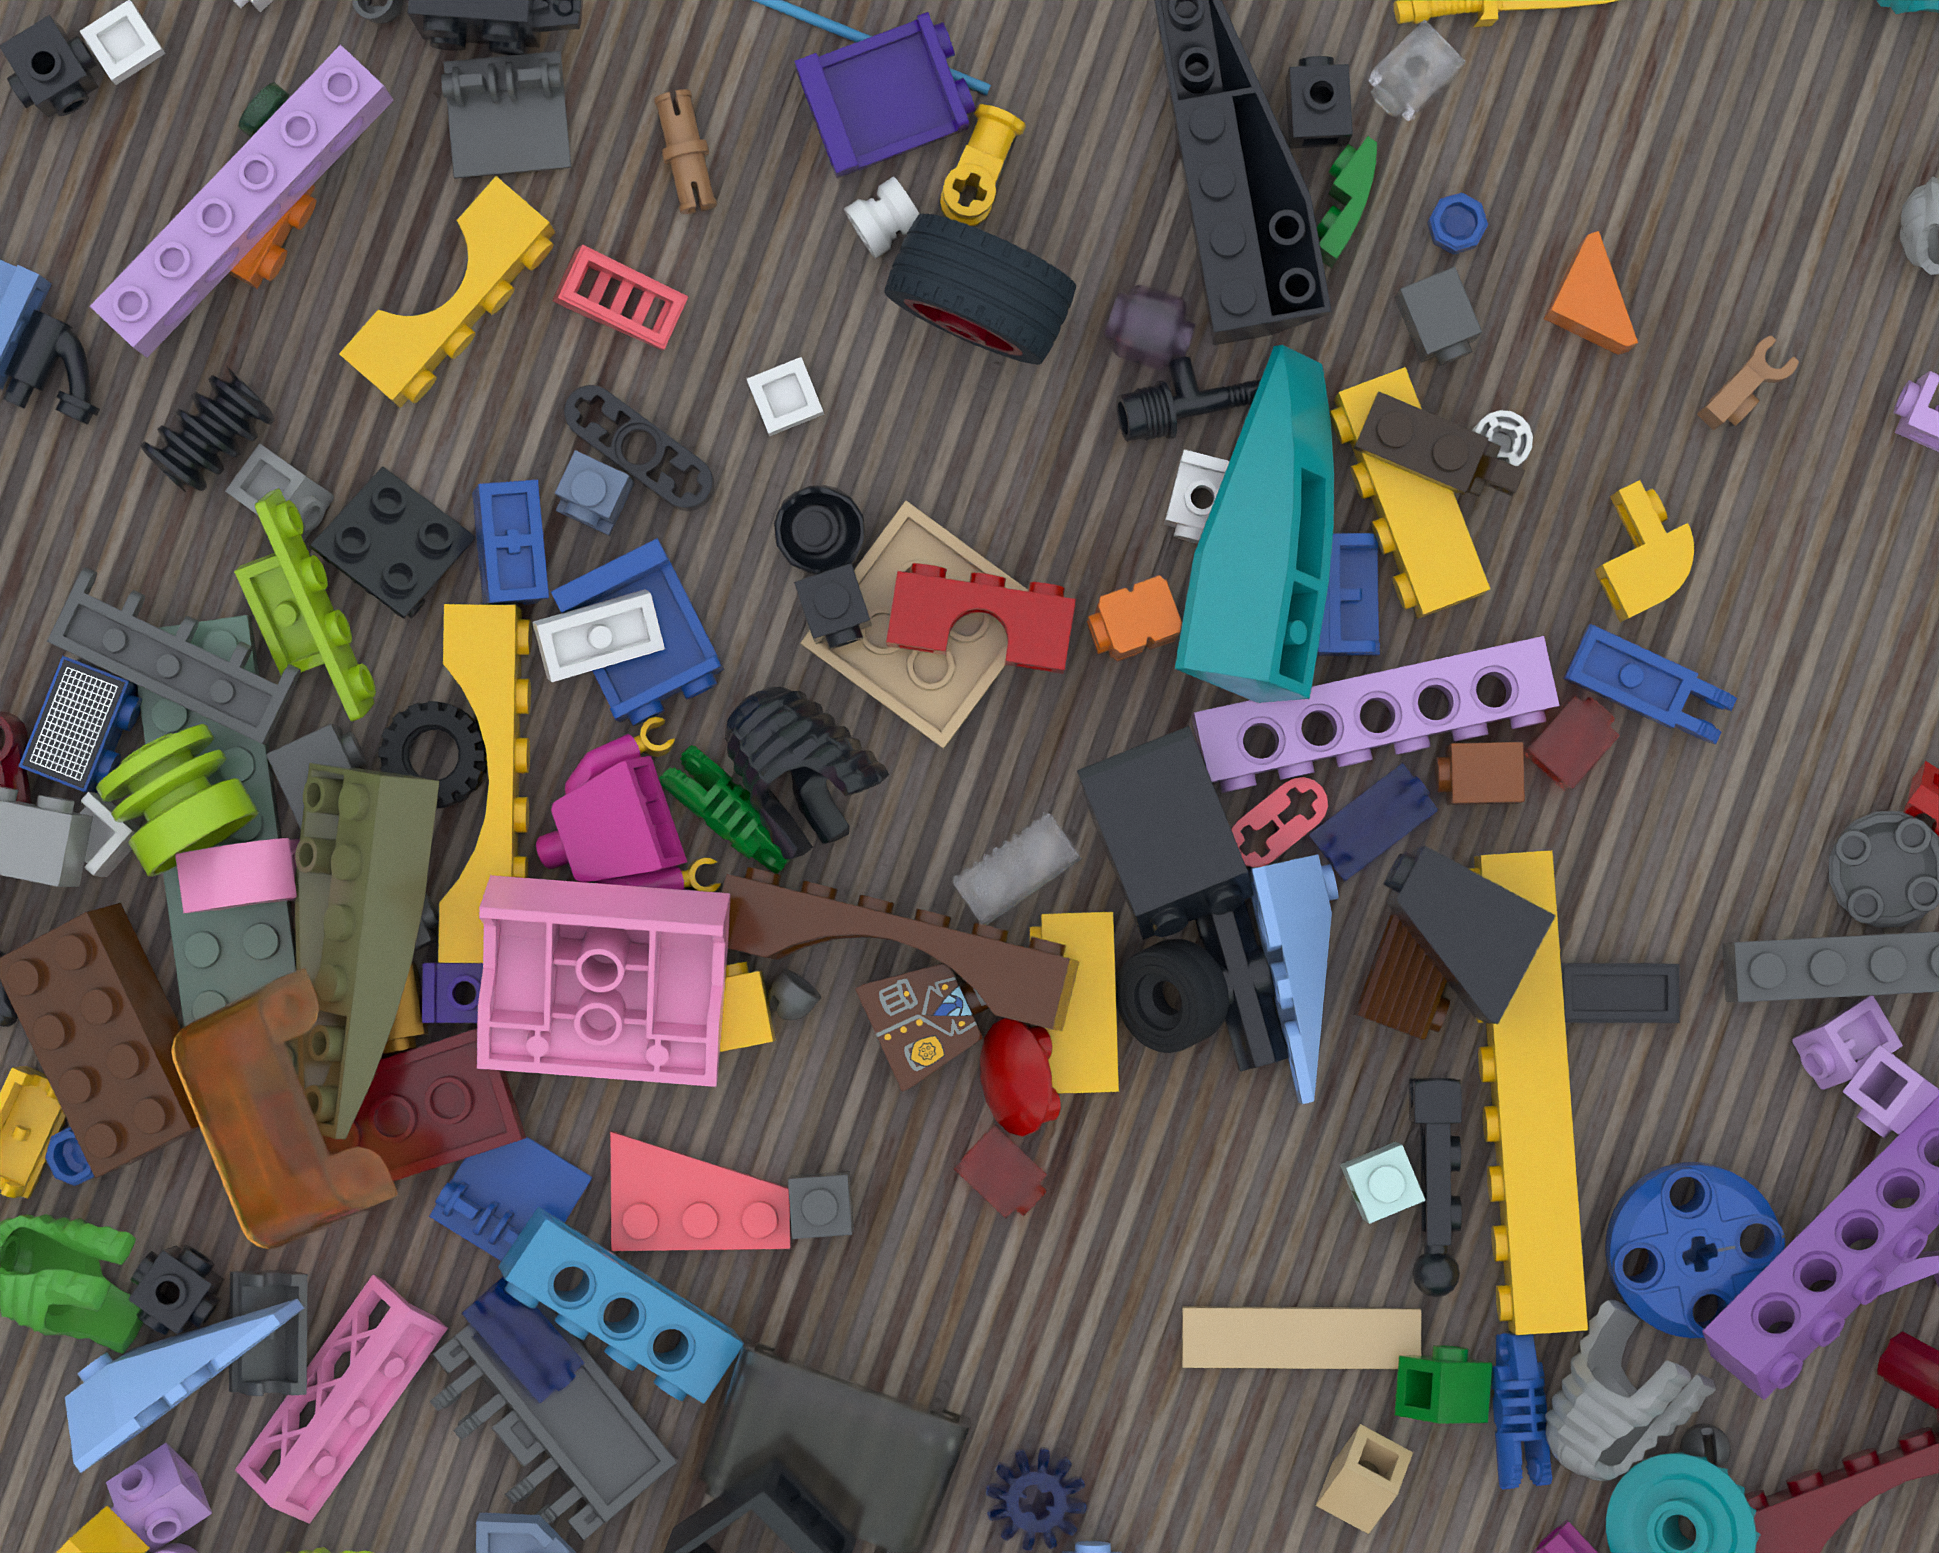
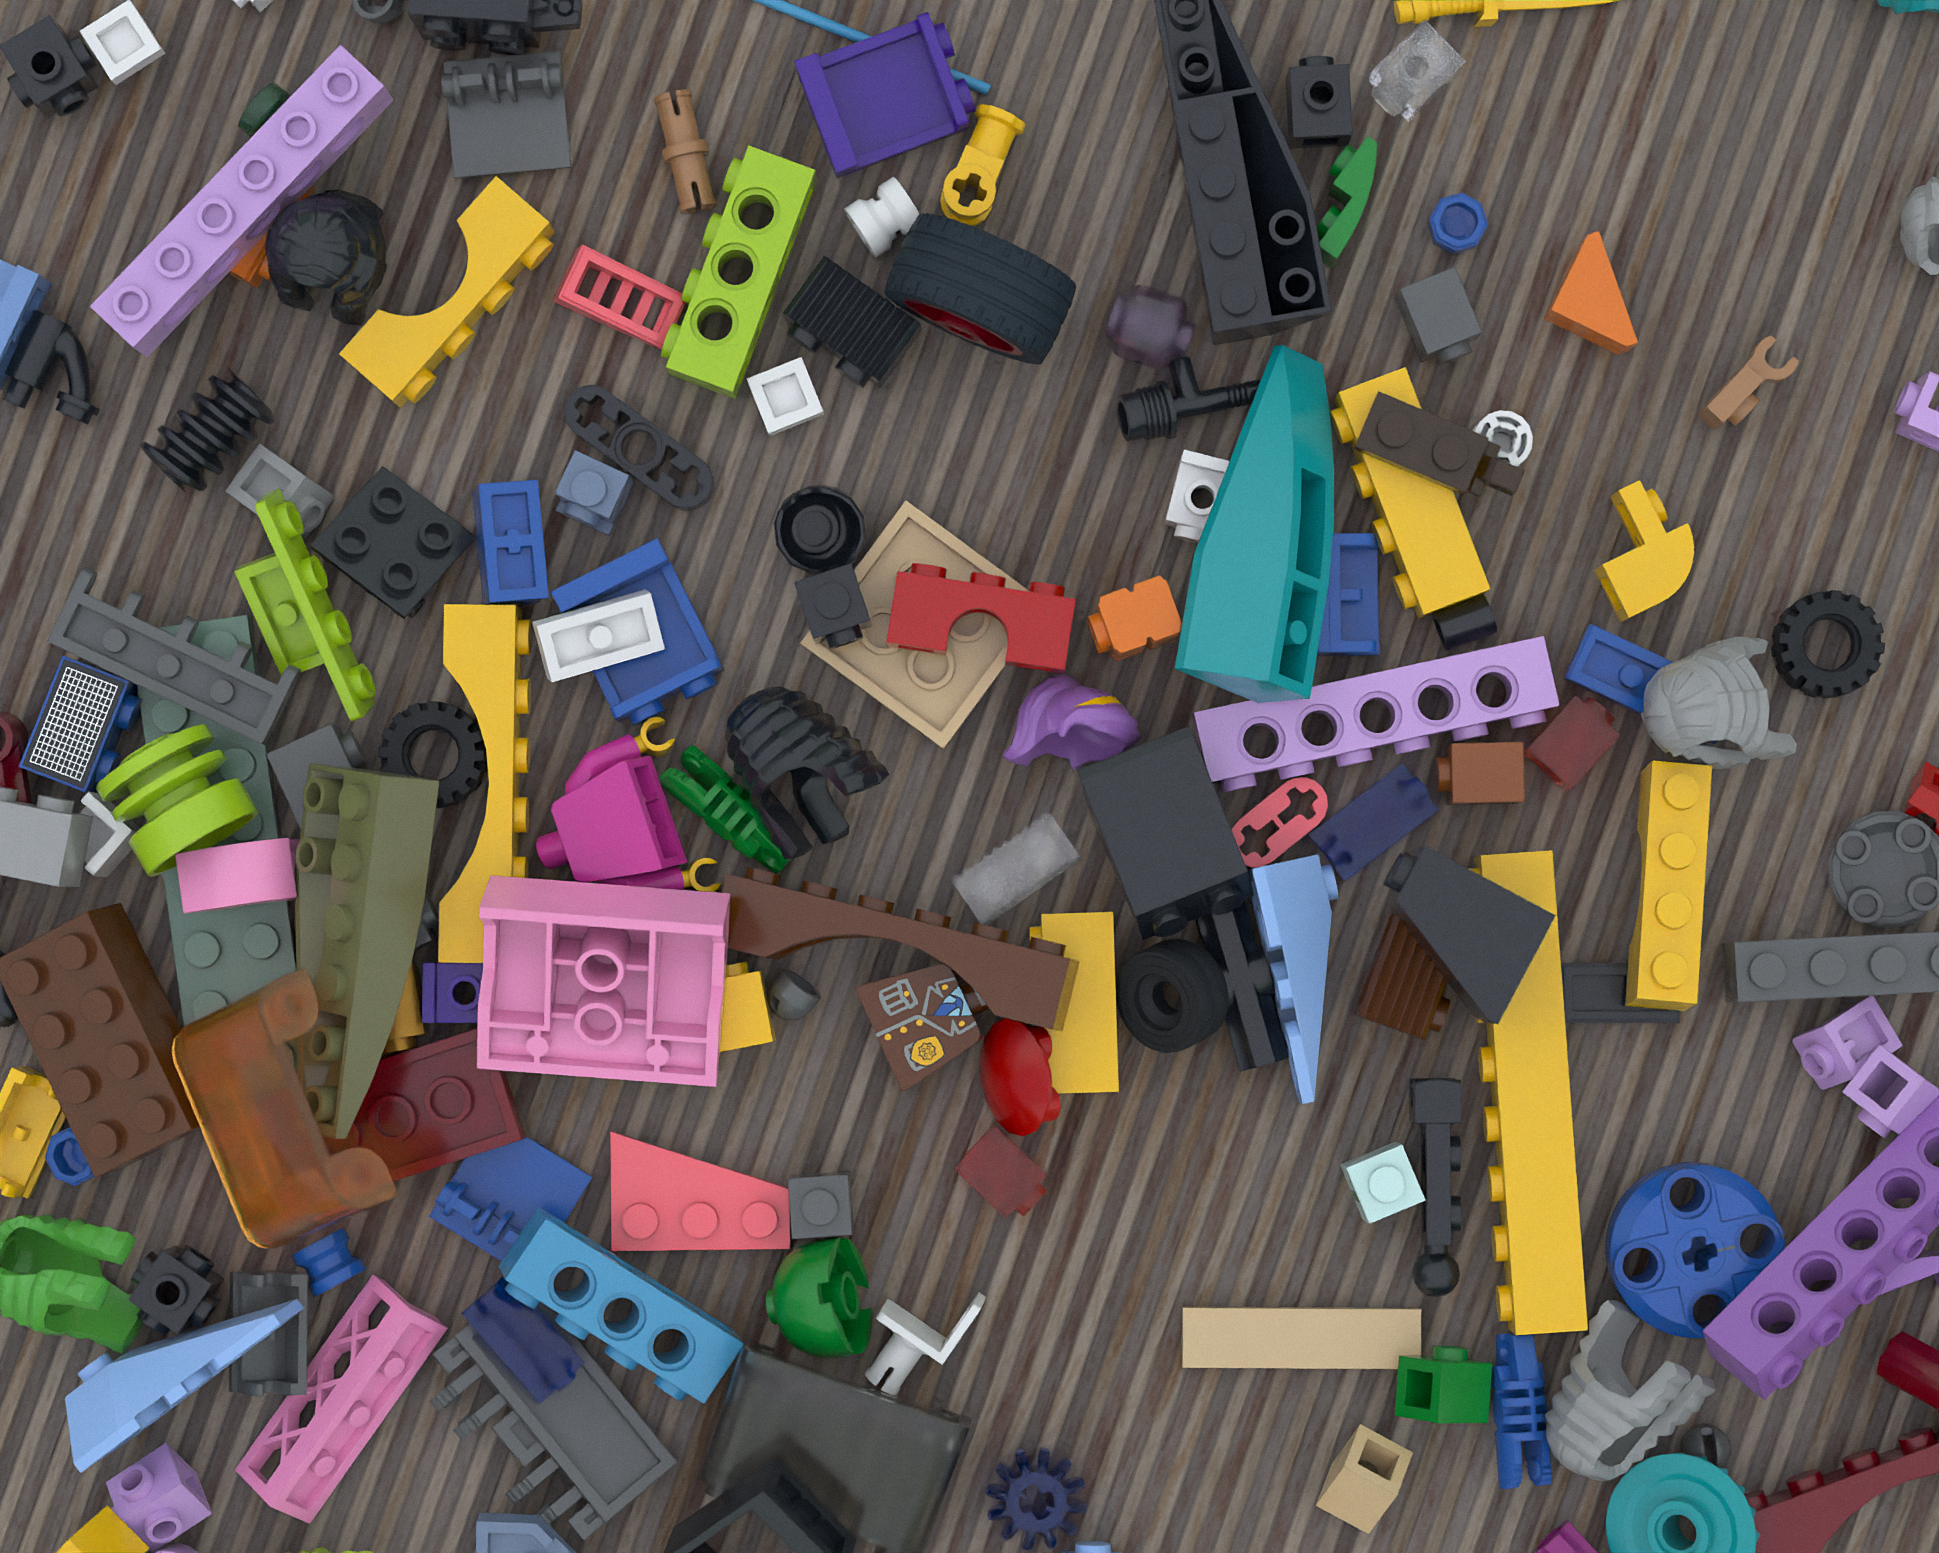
none -> black hair [265,189,388,326]
none -> blue wheel [291,1227,366,1298]
none -> lime brick [661,145,818,399]
none -> green cylinder [766,1237,872,1358]
none -> black brick [783,256,921,388]
none -> white bracket [865,1292,986,1395]
none -> medium lavender hair [1002,674,1141,770]
none -> black hinge [1432,594,1497,651]
none -> yellow arch [1625,760,1712,1011]
none -> light grey hair [1641,637,1797,769]
none -> black tyre [1771,590,1885,699]

